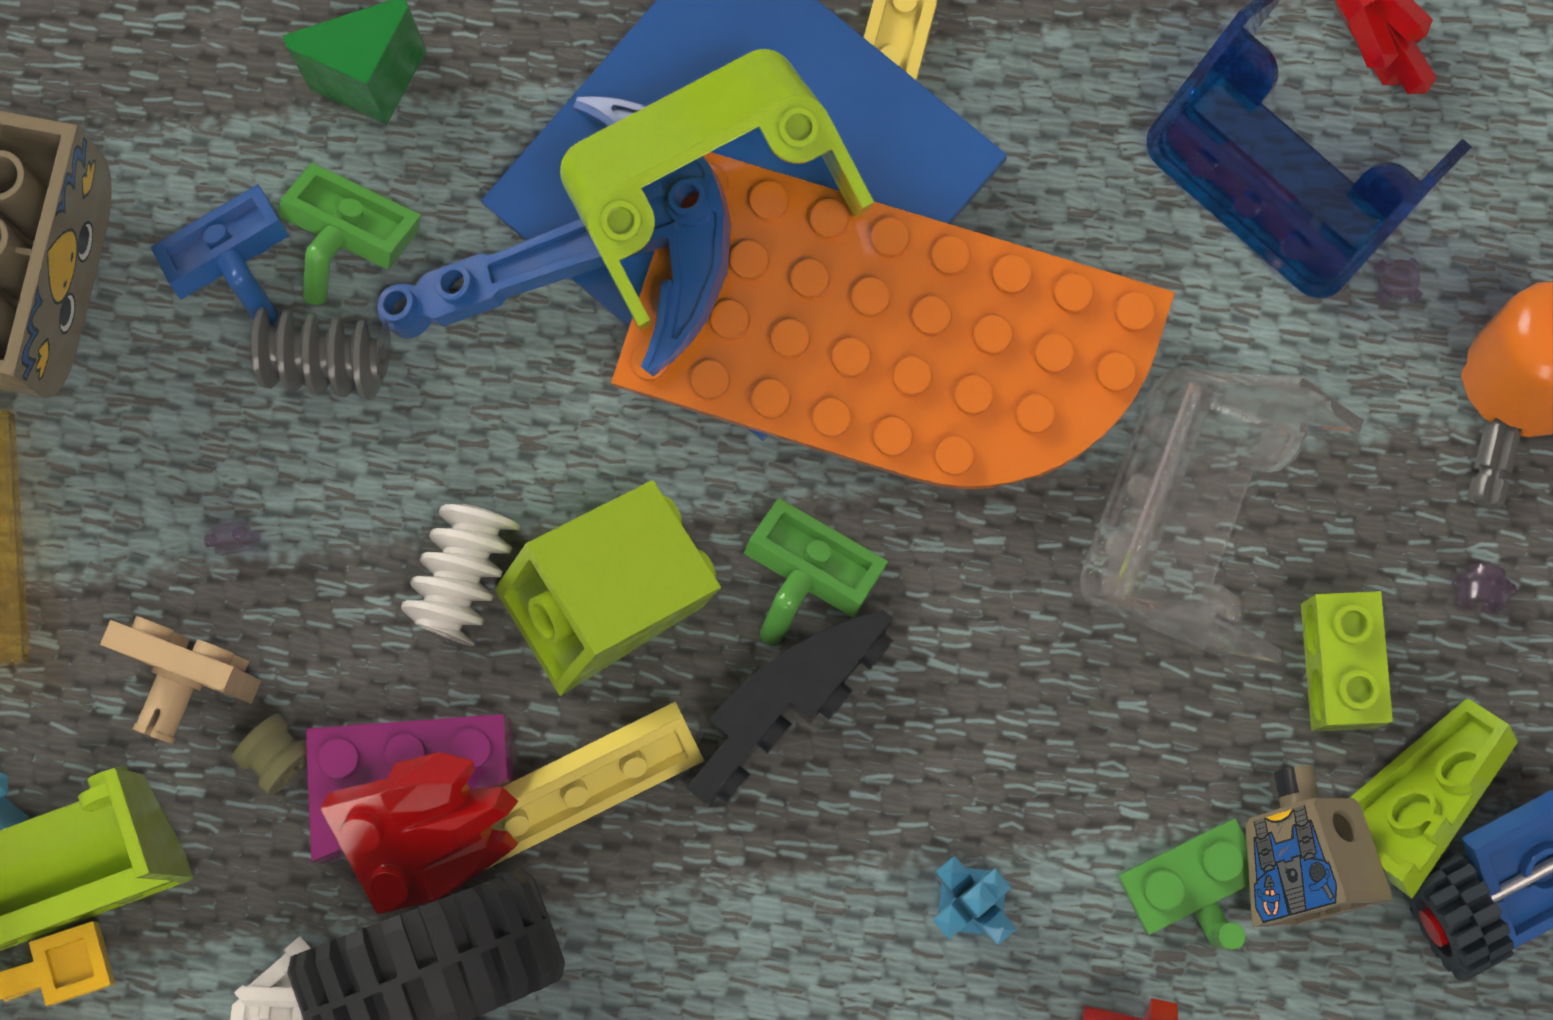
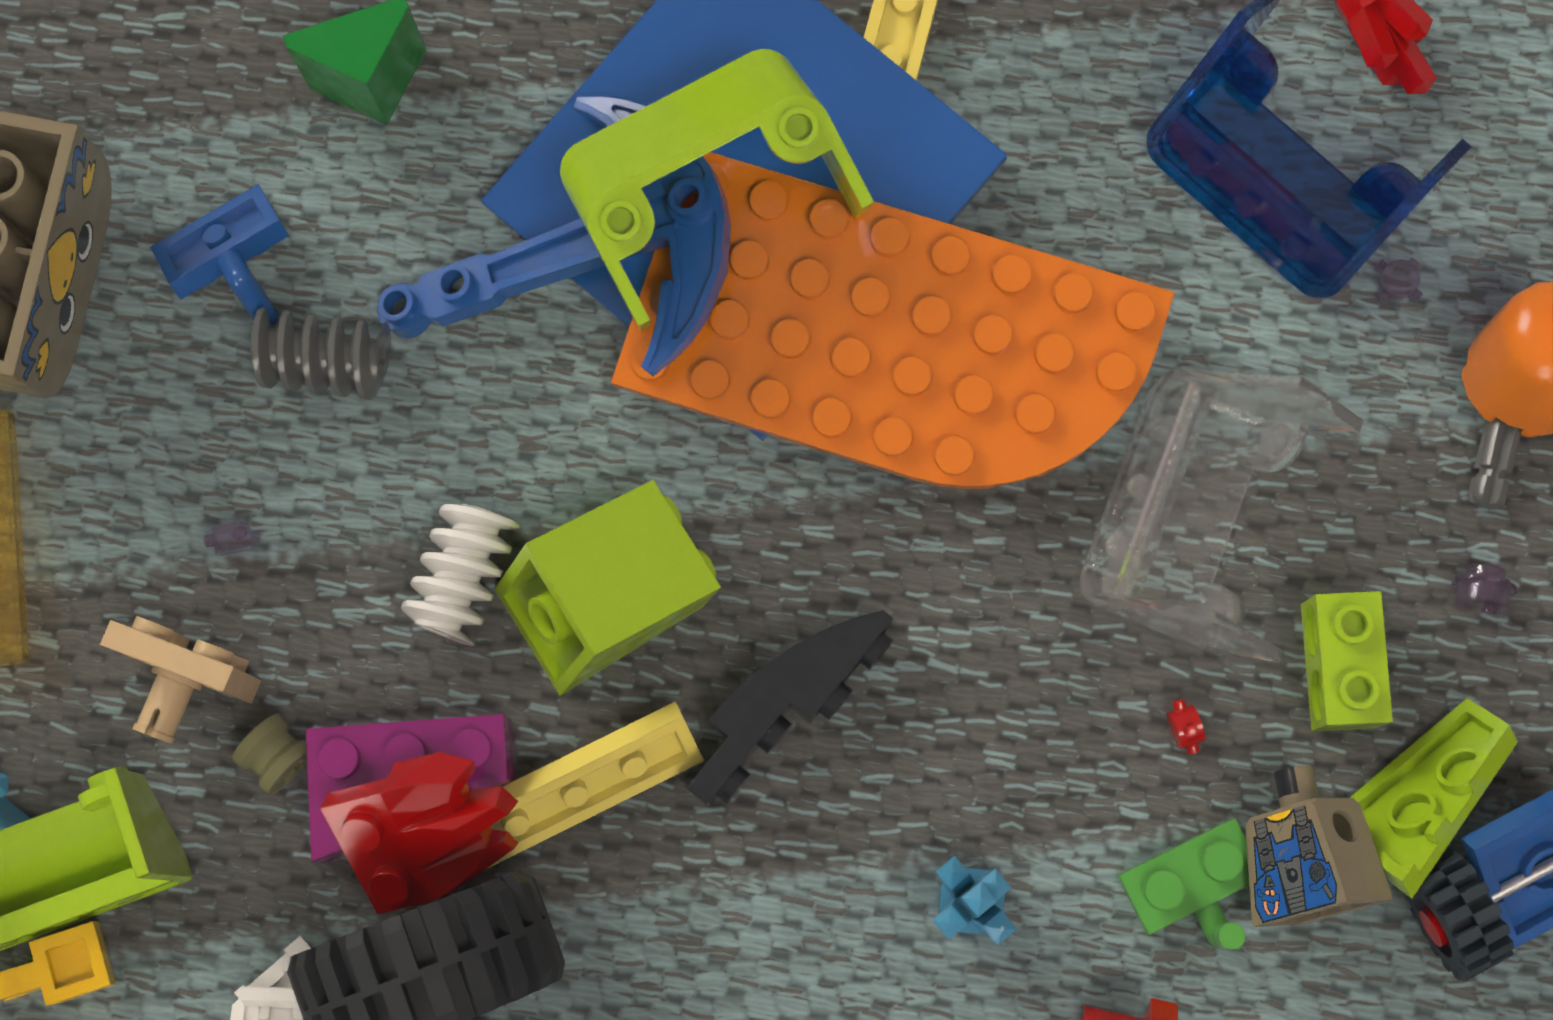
bright green plate [279,162,421,305] -> none
bright green plate [744,497,888,646] -> none
none -> red piece [1167,699,1205,755]

